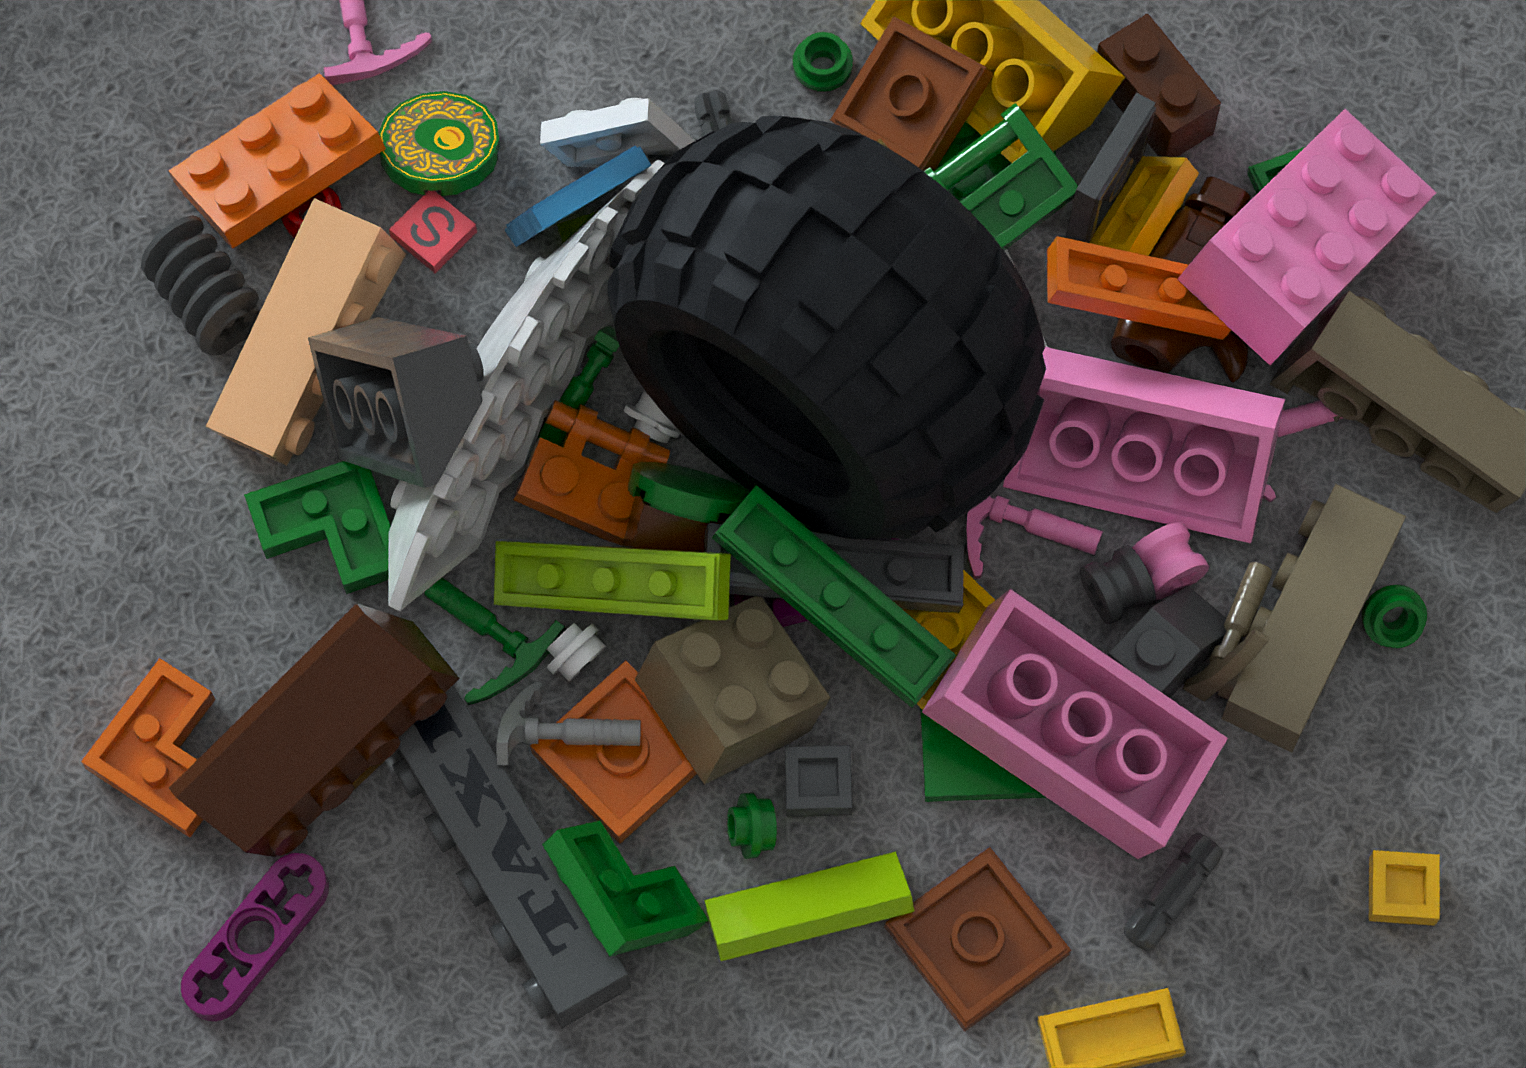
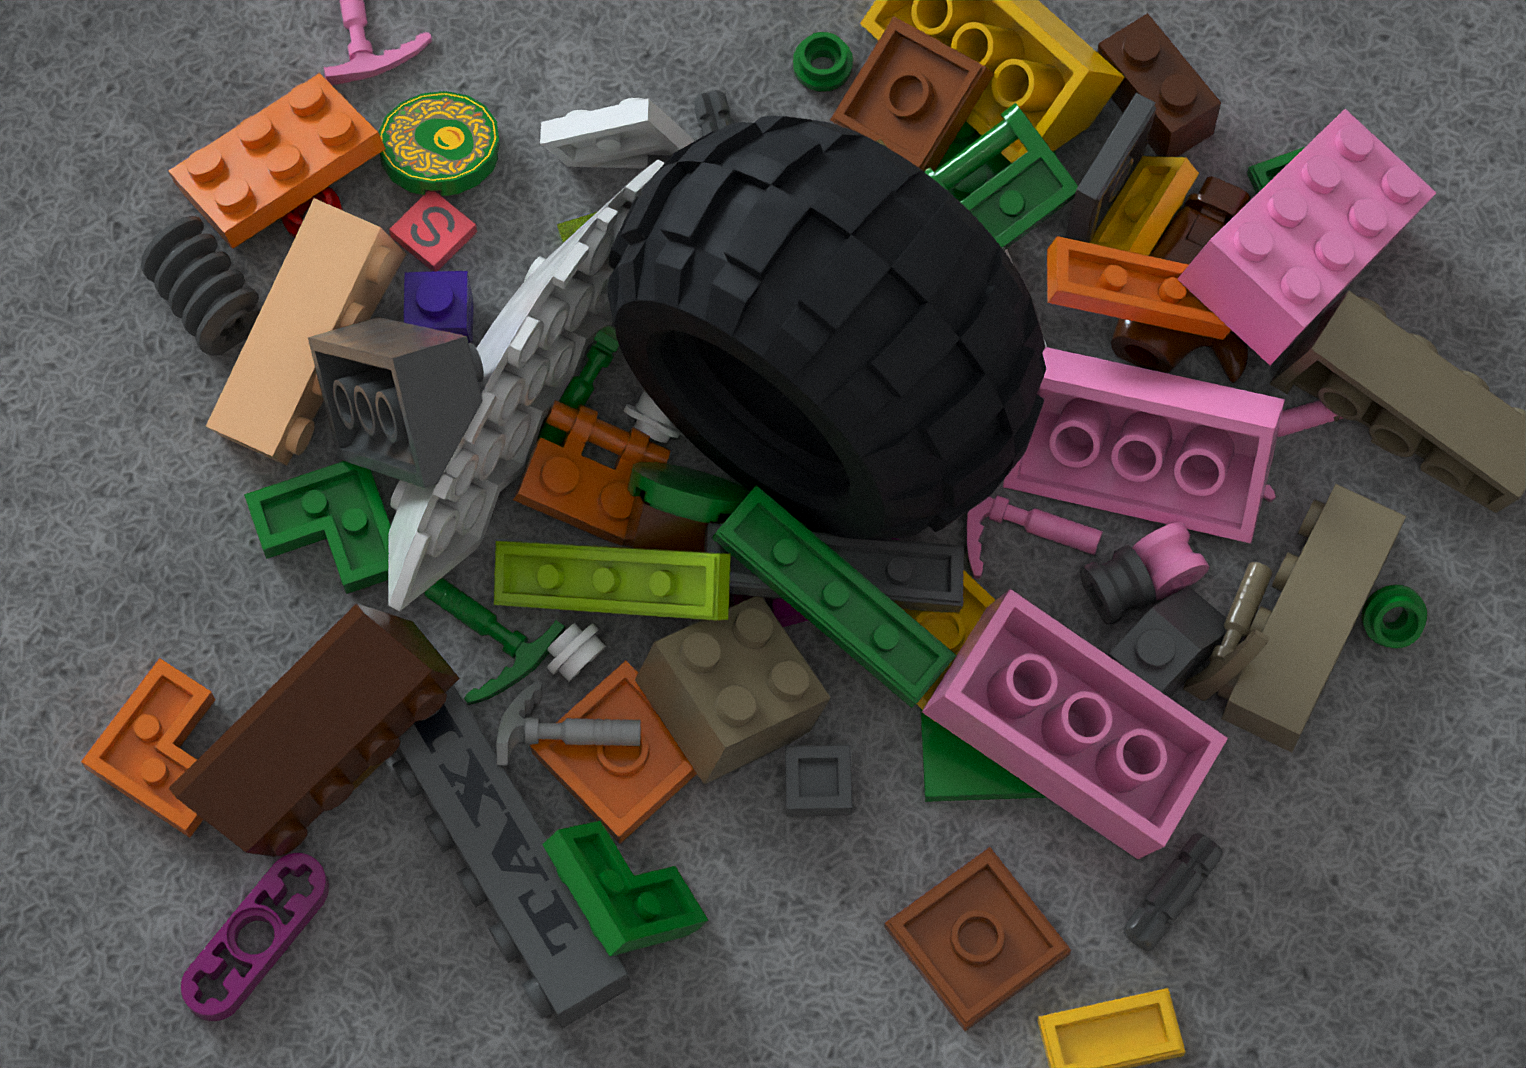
dark azure tile [504,146,651,247] -> none
lime tile [704,851,914,961] -> none
green plate [727,792,777,859] -> none
yellow plate [1369,850,1440,926] -> none
none -> dark purple brick [404,271,473,344]

